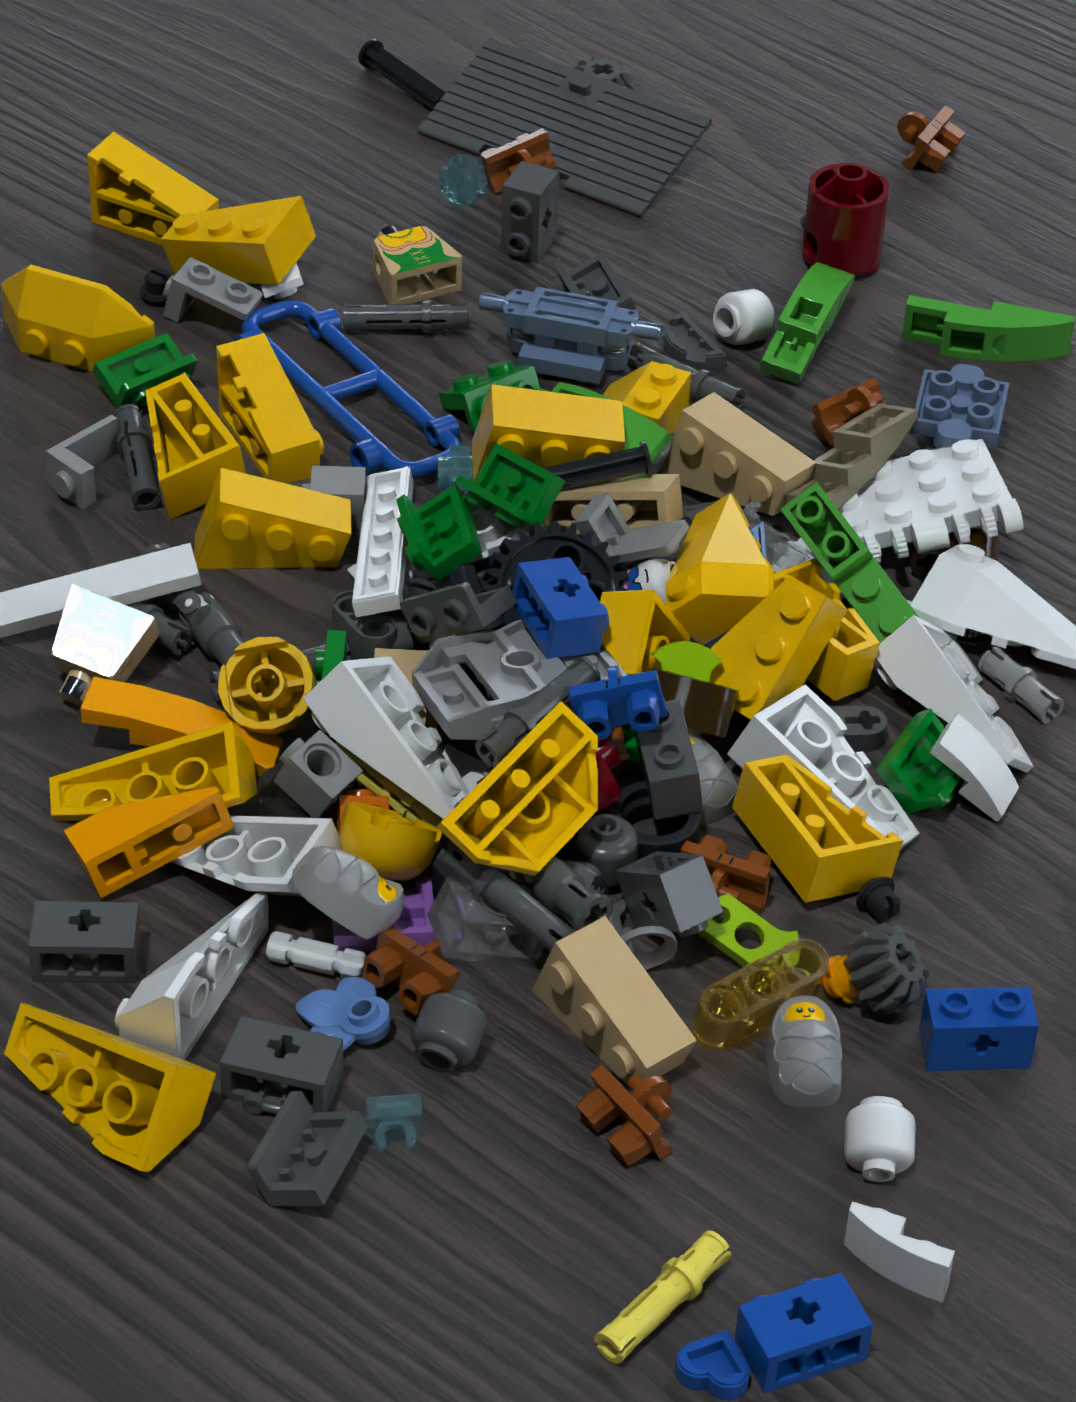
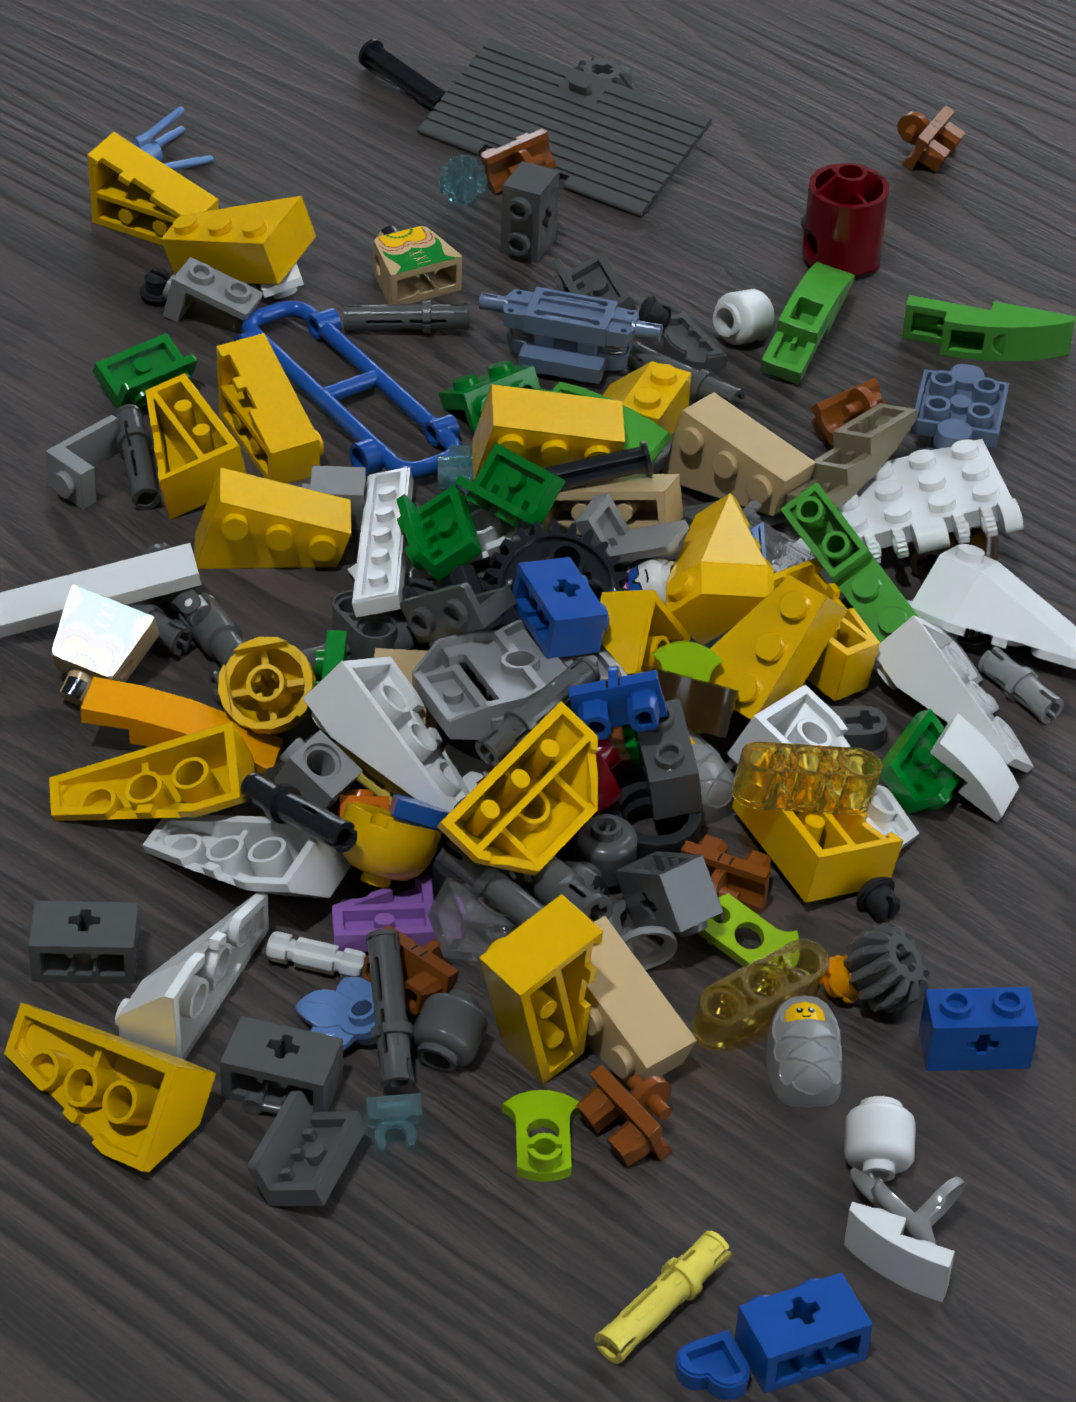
yellow wedge [1,265,155,372] -> none
light orange slope [63,786,235,898] -> none
light grey piece [292,846,405,940] -> none
none -> medium blue plant [133,107,214,171]
none -> black pin [240,772,358,853]
none -> dark grey pin [366,929,415,1090]
none -> blue tile [389,794,450,832]
none -> yellow wedge [479,894,603,1085]
none -> lime piece [502,1090,579,1182]
none -> black piece [639,295,672,330]
none -> clear yellow beam [731,741,883,815]
none -> light grey piece [850,1167,966,1244]

